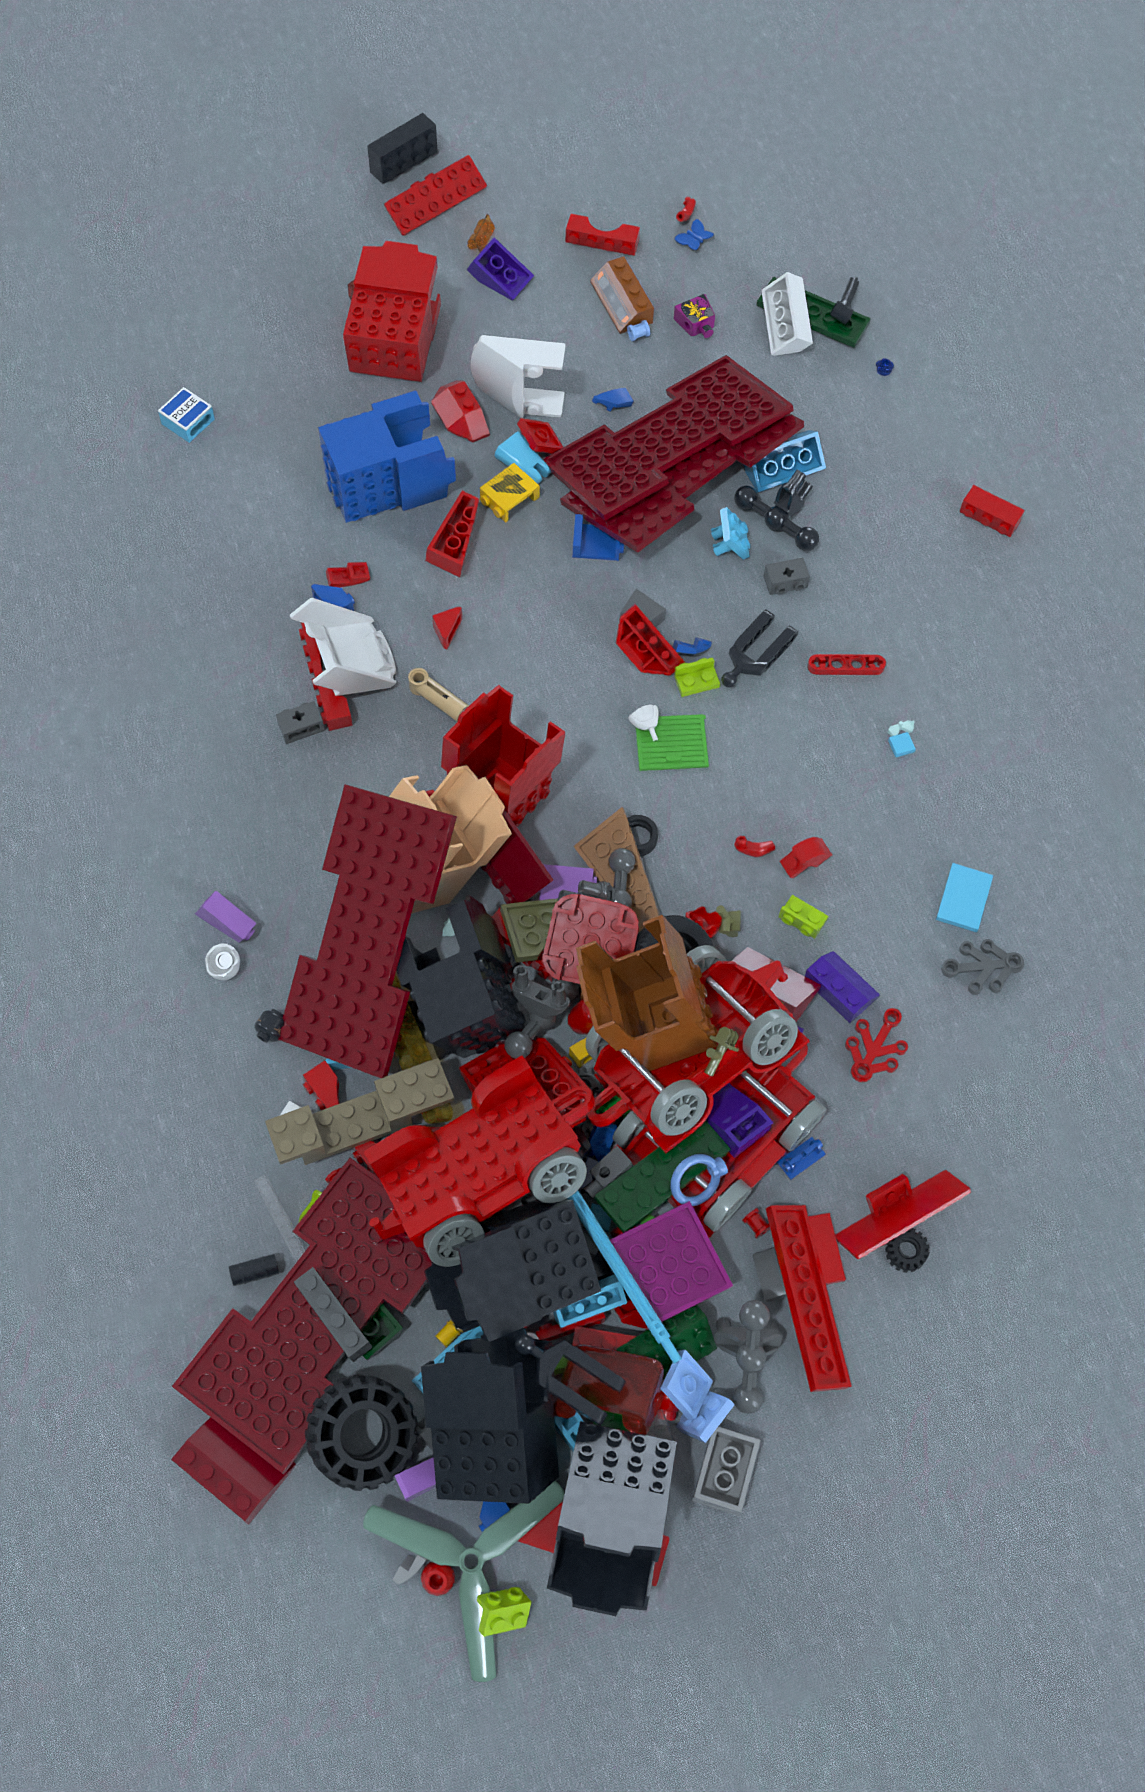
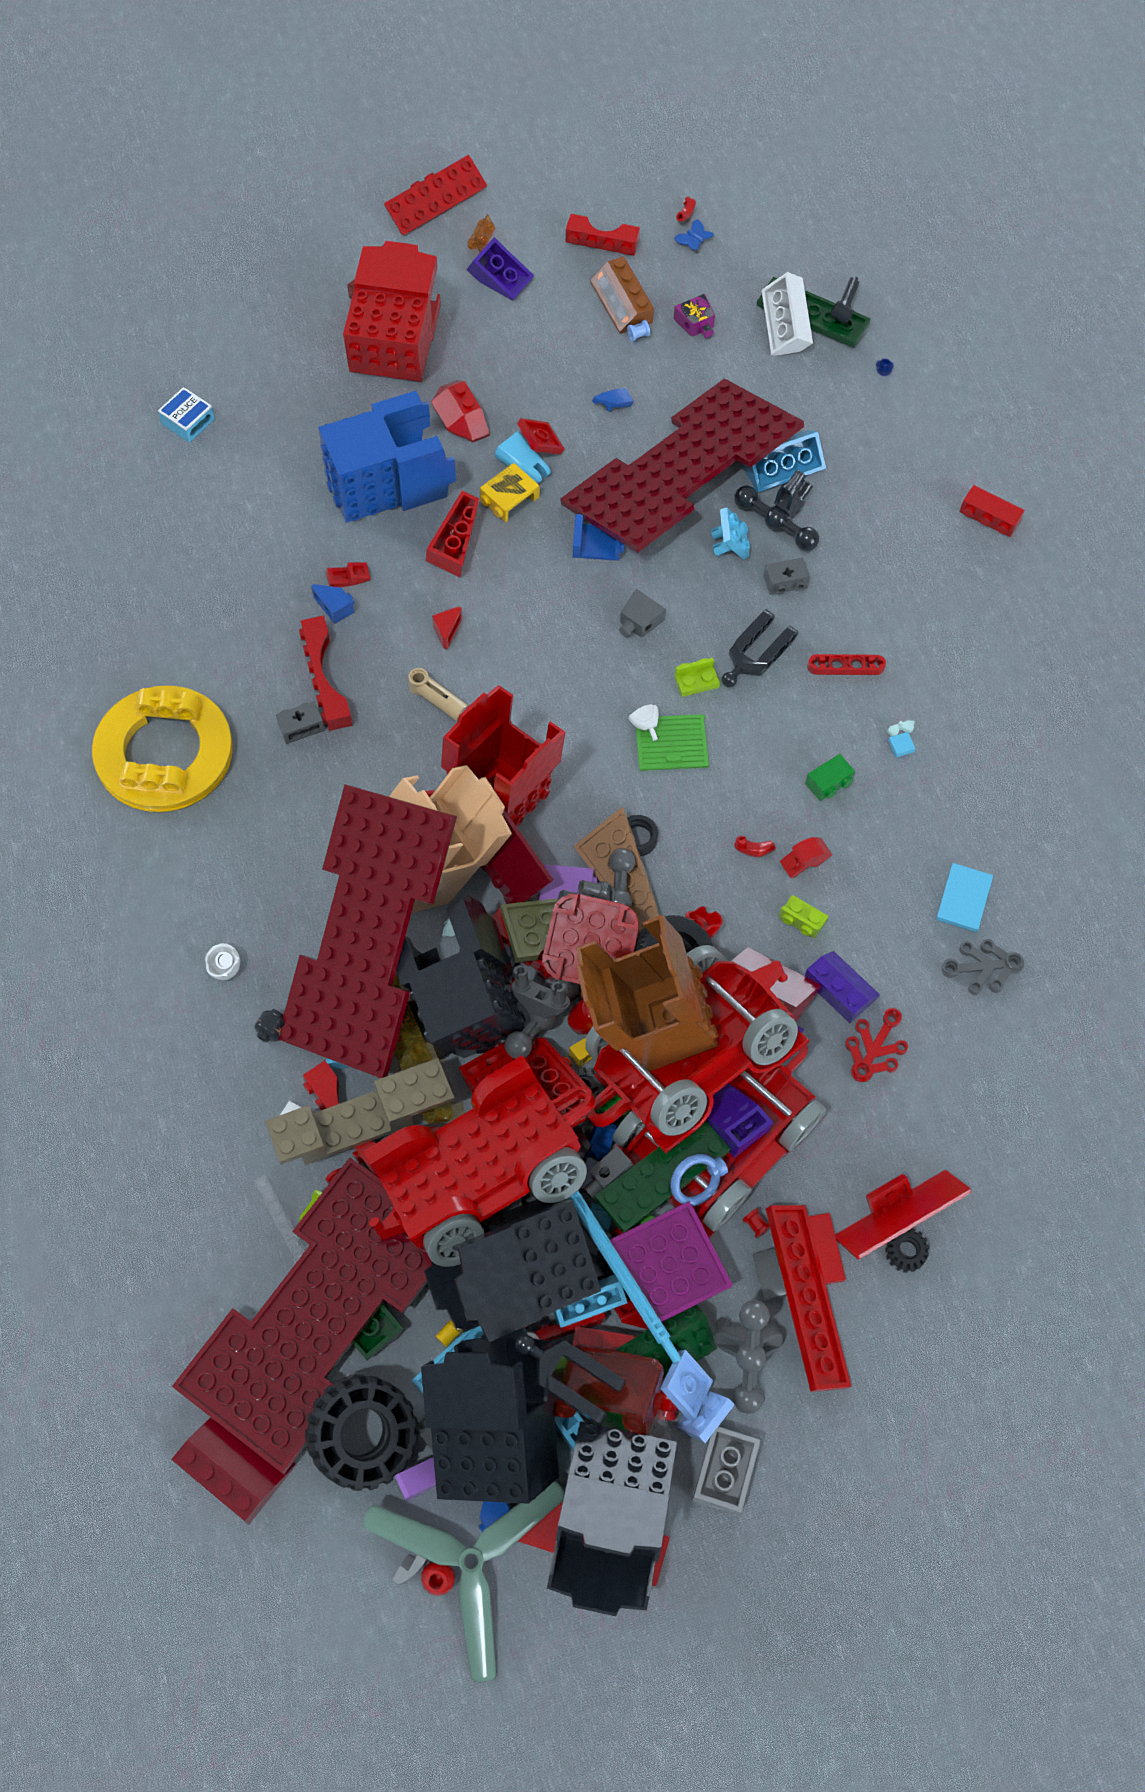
medium lavender slope [195,891,256,943] -> none
black axle [229,1254,279,1286] -> none
white windscreen [290,598,396,696] -> none
dark grey brick [294,1267,372,1362] -> none
black brick [367,113,438,184] -> none
white windscreen [471,335,565,418] -> none
lime bracket [477,1587,532,1637] -> none
dark red piece [543,355,794,521] -> none
red wedge [615,604,685,676] -> none
blue slope [673,637,712,654] -> none
olive arm [704,1027,739,1077] -> none
olive arm [716,905,741,937] -> none
blue hinge [777,1137,826,1180] -> none
none -> yellow piece [92,686,233,812]
none -> green brick [805,754,855,801]

